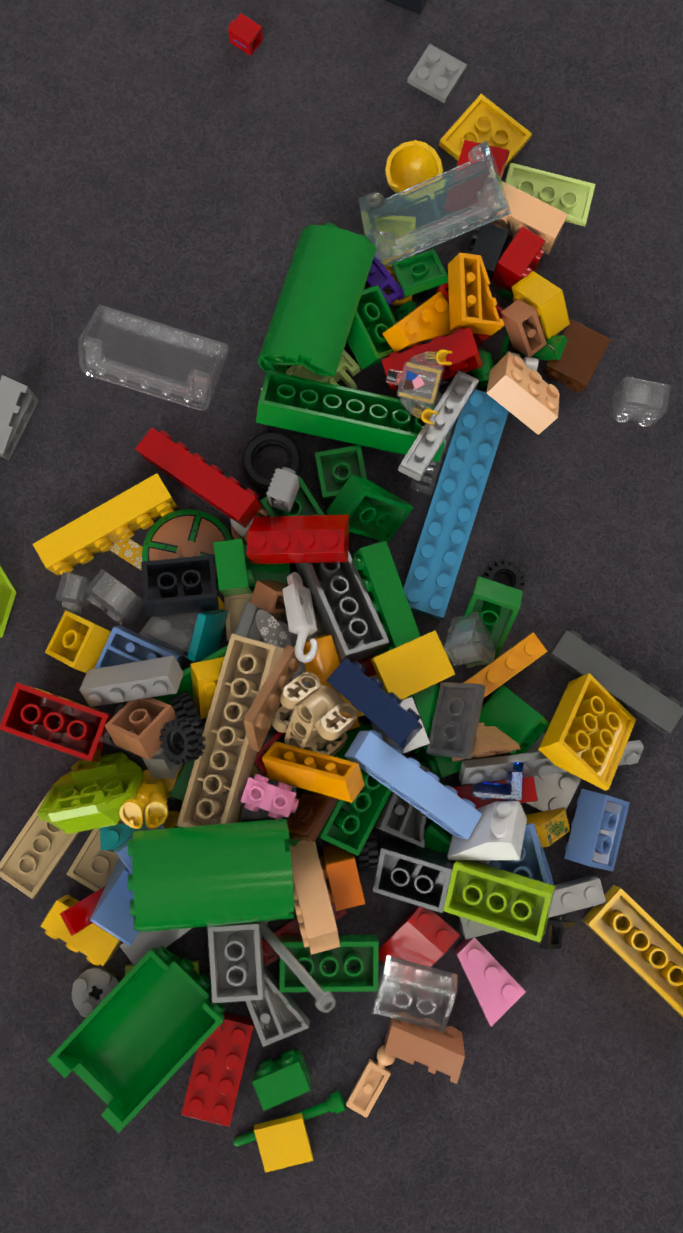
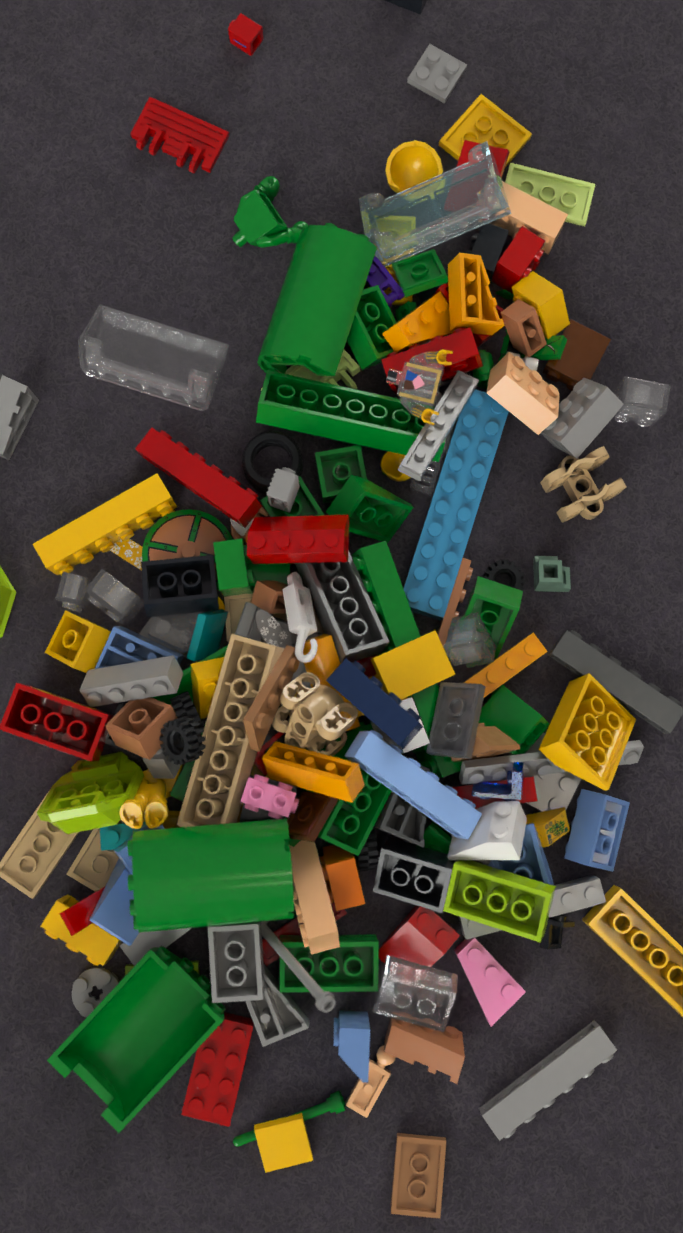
green brick [252,1048,311,1111] -> none
none -> red hinge [130,97,229,173]
none -> green torso [232,176,308,248]
none -> medium blue slope [333,1011,370,1083]
none -> yellow hair [380,451,411,482]
none -> medium nougat plate [390,1133,446,1218]
none -> nougat plate [437,558,473,648]
none -> light grey brick [479,1020,617,1141]
none -> sand green brick [533,556,571,592]
none -> tan piece [540,446,626,523]
none -> light grey brick [541,378,624,459]

